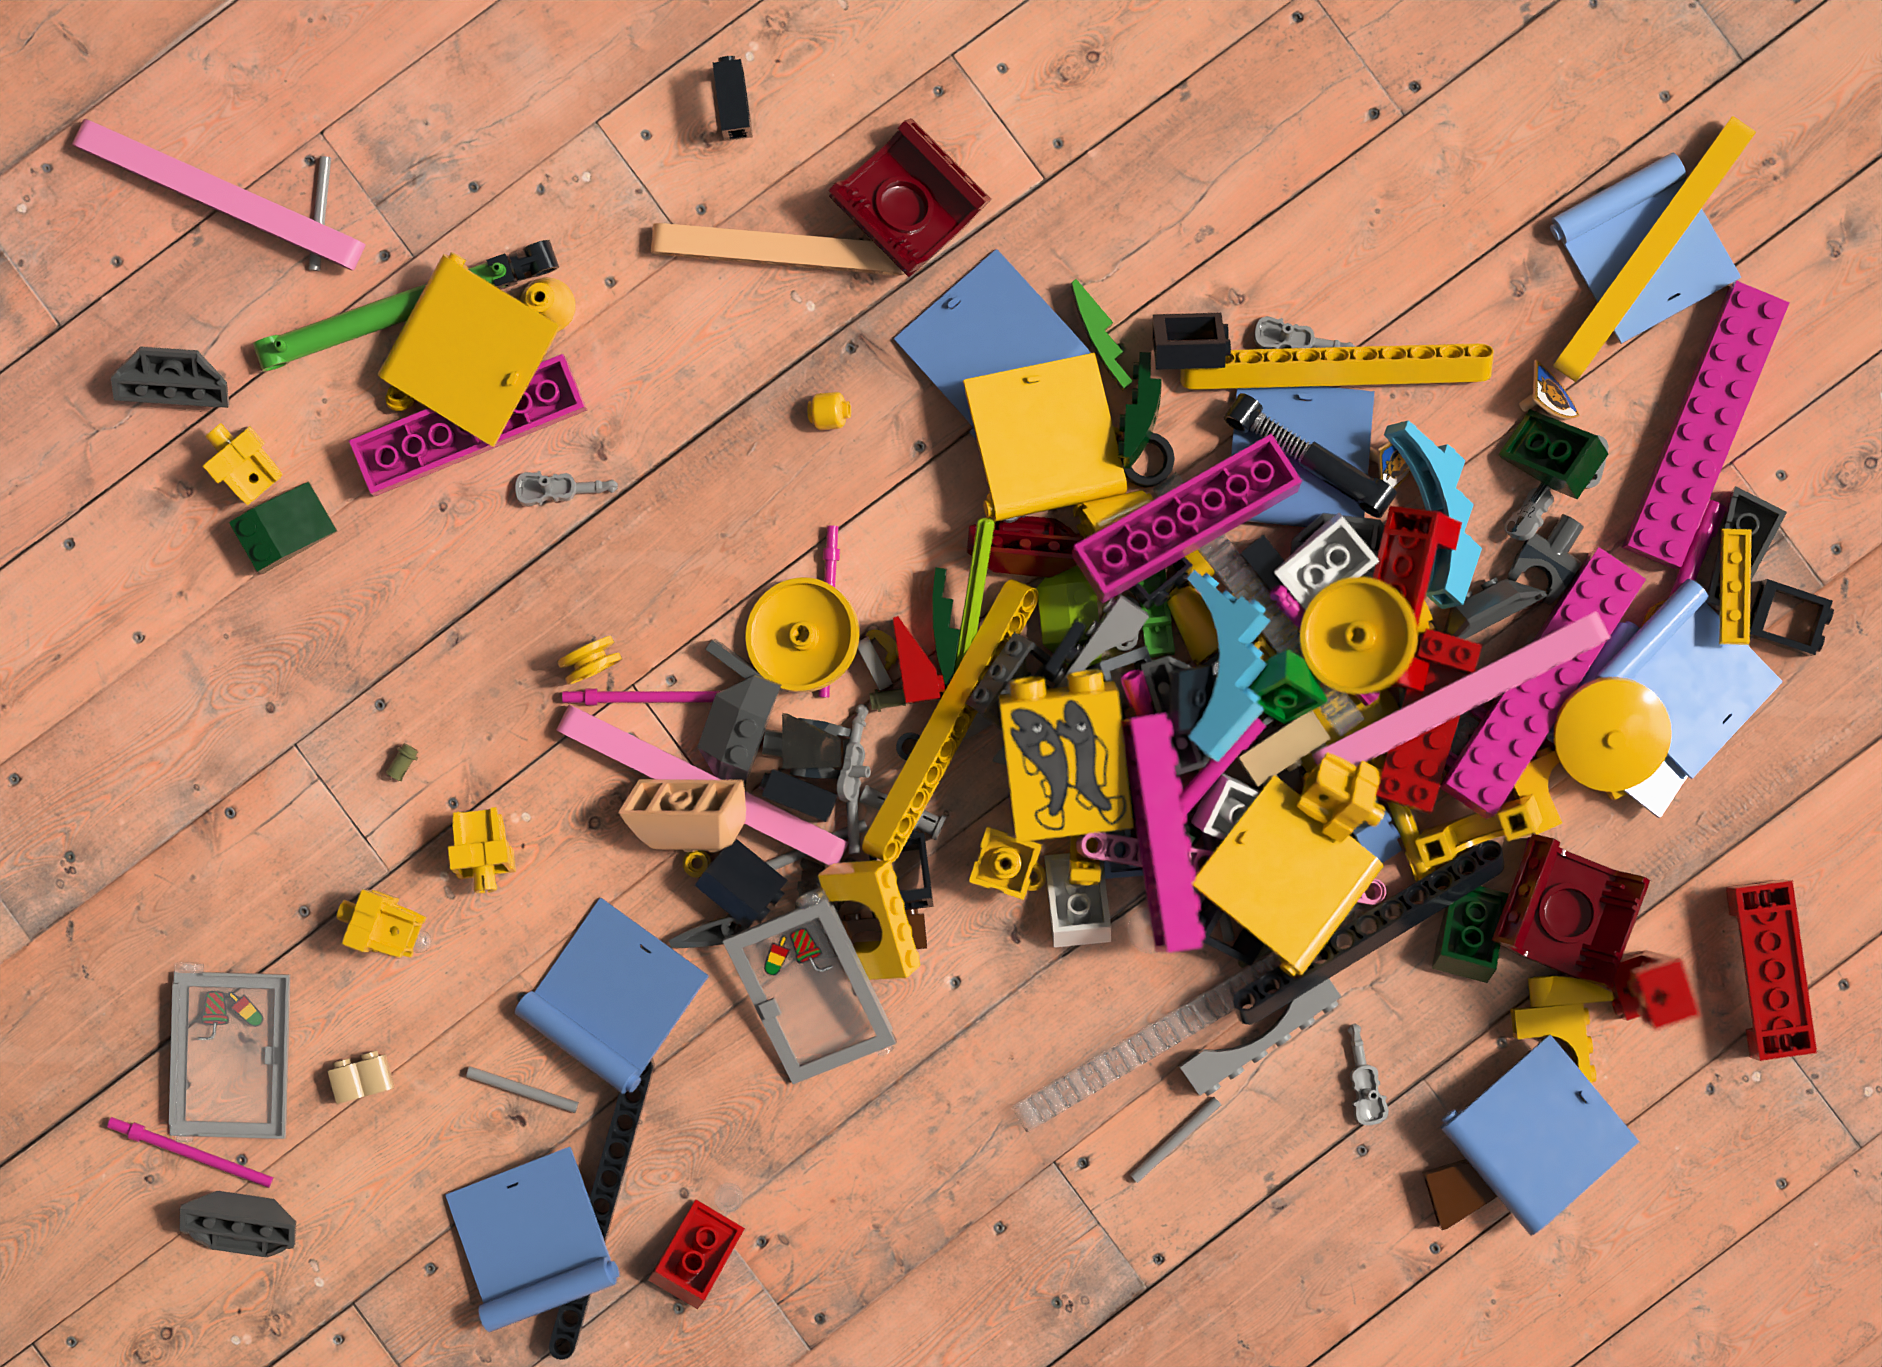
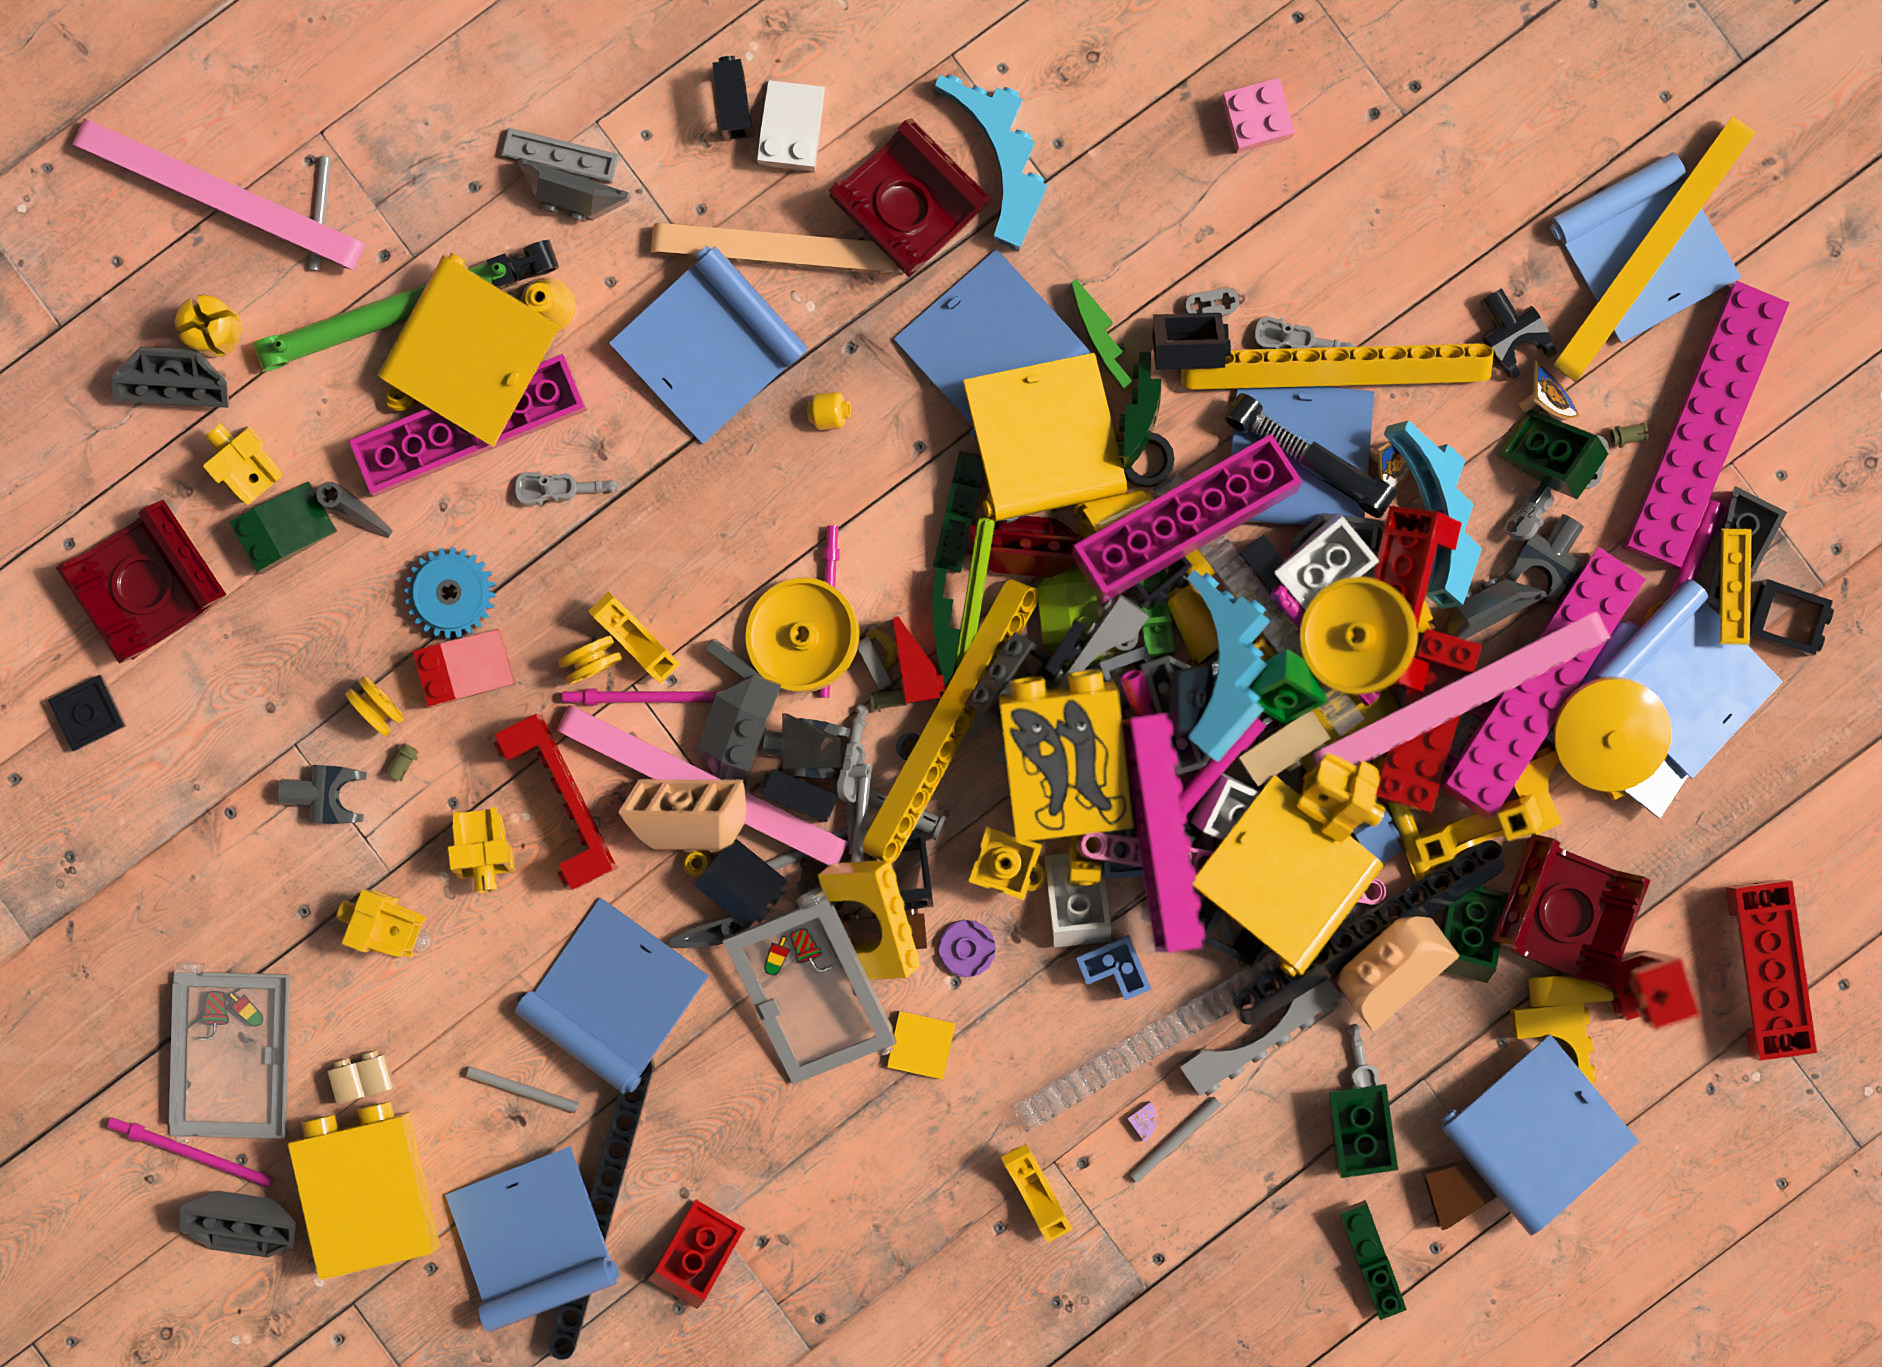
none -> black plate [48,675,126,751]
none -> dark red panel [56,499,227,664]
none -> yellow cylinder [175,294,243,358]
none -> dark grey connector [278,765,367,824]
none -> yellow brick [288,1101,441,1280]
none -> dark grey piece [317,482,393,538]
none -> yellow wheel [345,676,405,737]
none -> dark azure gear [404,547,497,639]
none -> slope [412,629,515,708]
none -> red plate [493,714,618,890]
none -> light grey tile [501,128,619,183]
none -> dark grey wedge [518,157,631,222]
none -> yellow arch [588,591,680,684]
none -> medium blue door [609,245,808,444]
none -> white slope [757,80,825,172]
none -> light grey bar [851,763,872,862]
none -> yellow tile [887,1011,956,1080]
none -> dark green slope [933,451,984,573]
none -> medium azure arch [935,74,1048,251]
none -> medium lavender tile [939,920,996,977]
none -> yellow arch [1001,1144,1073,1243]
none -> medium blue brick [1075,935,1152,1000]
none -> lavender tile [1127,1101,1156,1142]
none -> light grey beam [1185,288,1239,316]
none -> bright pink brick [1221,78,1294,154]
none -> dark green slope [1329,1084,1398,1178]
none -> light nougat hips [1338,916,1459,1032]
none -> dark green slope [1338,1200,1407,1320]
none -> black connector [1480,288,1556,379]
none -> olive pin [1610,422,1649,448]

